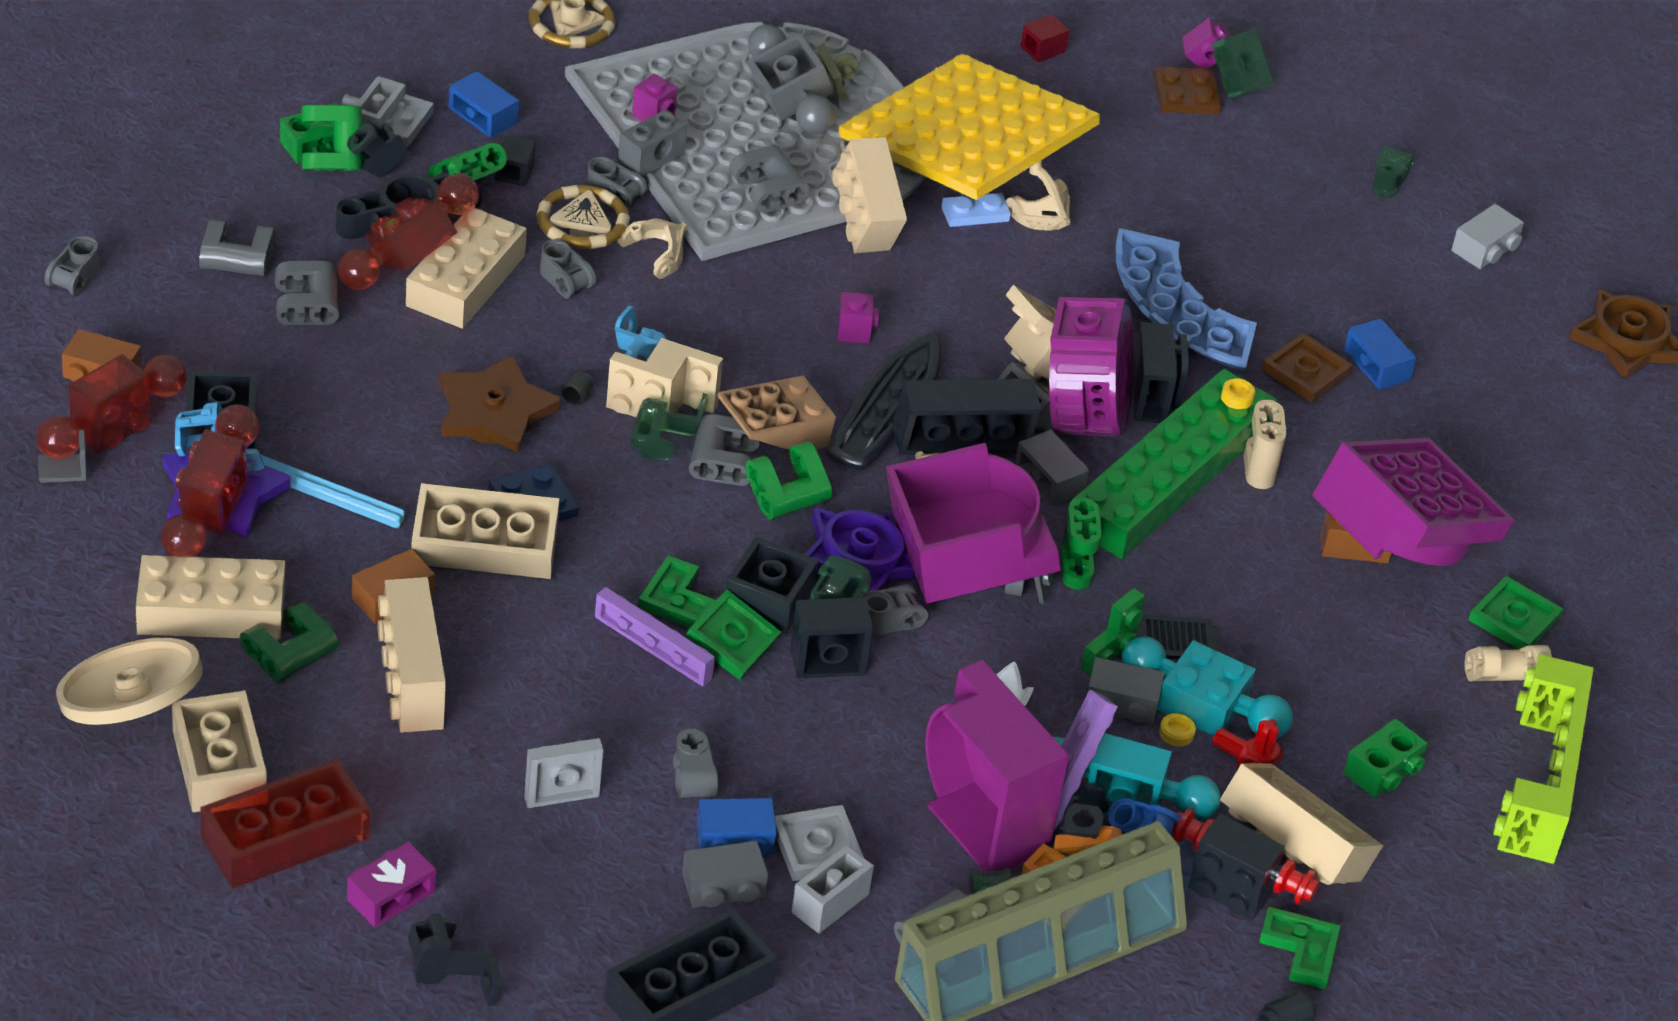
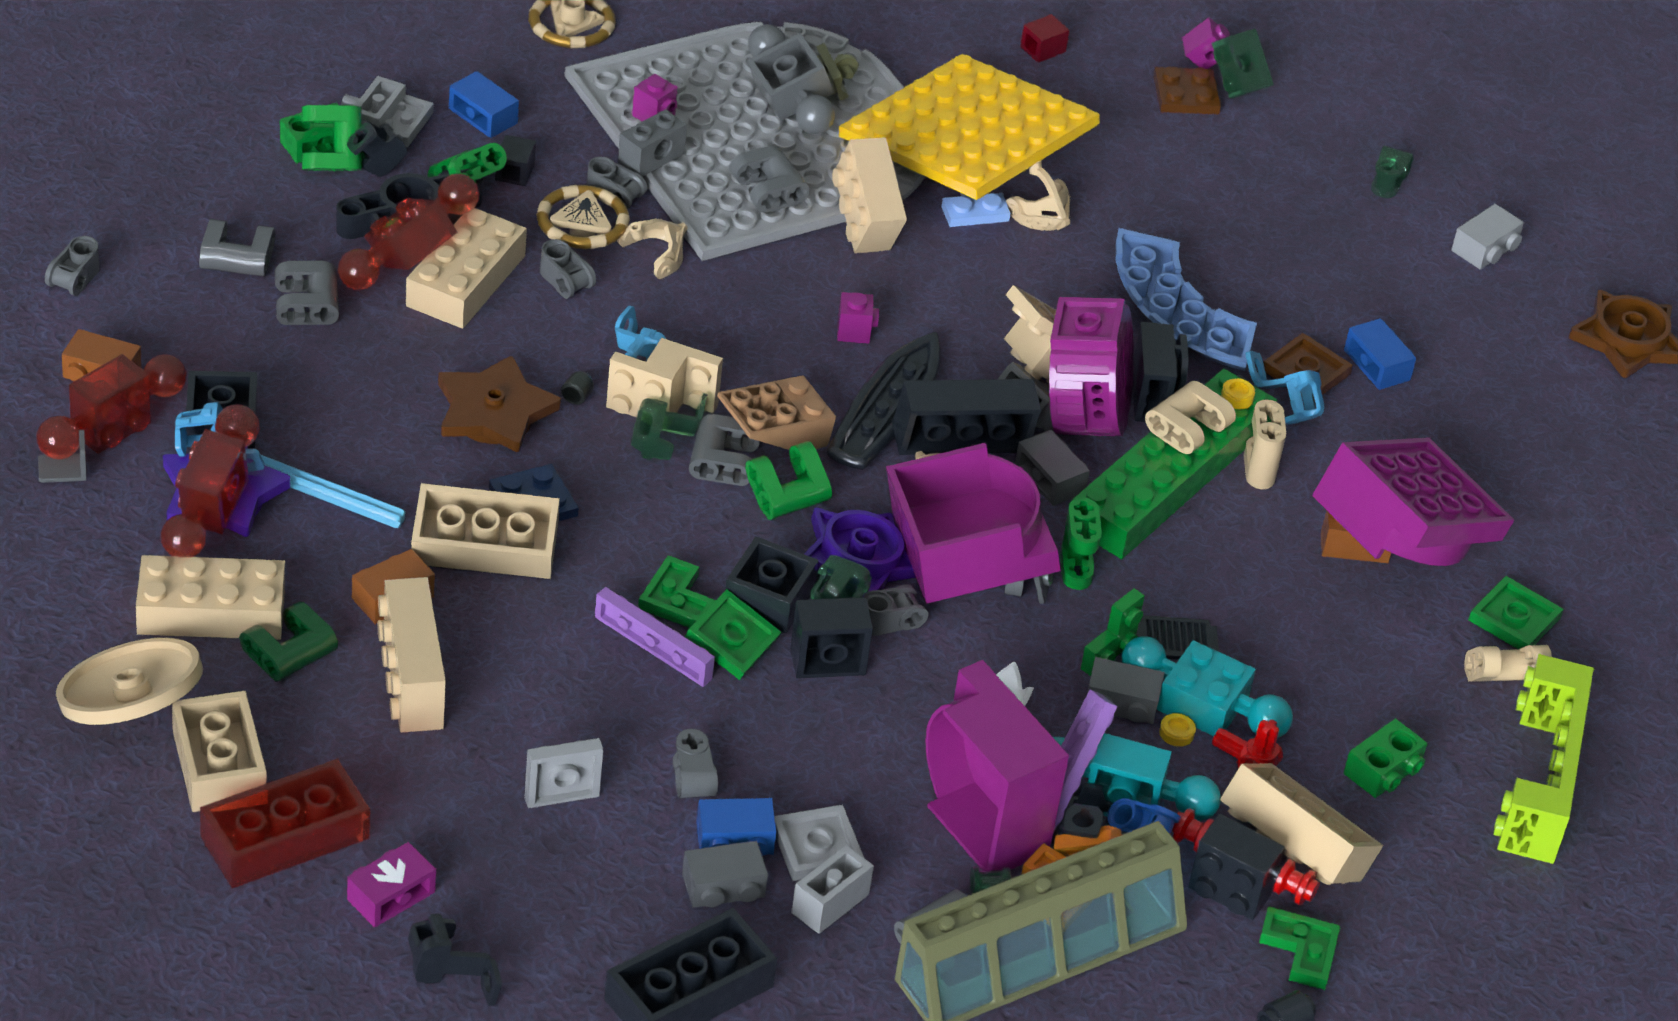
none -> tan connector [1145,381,1236,454]
none -> dark azure piece [1246,351,1324,425]

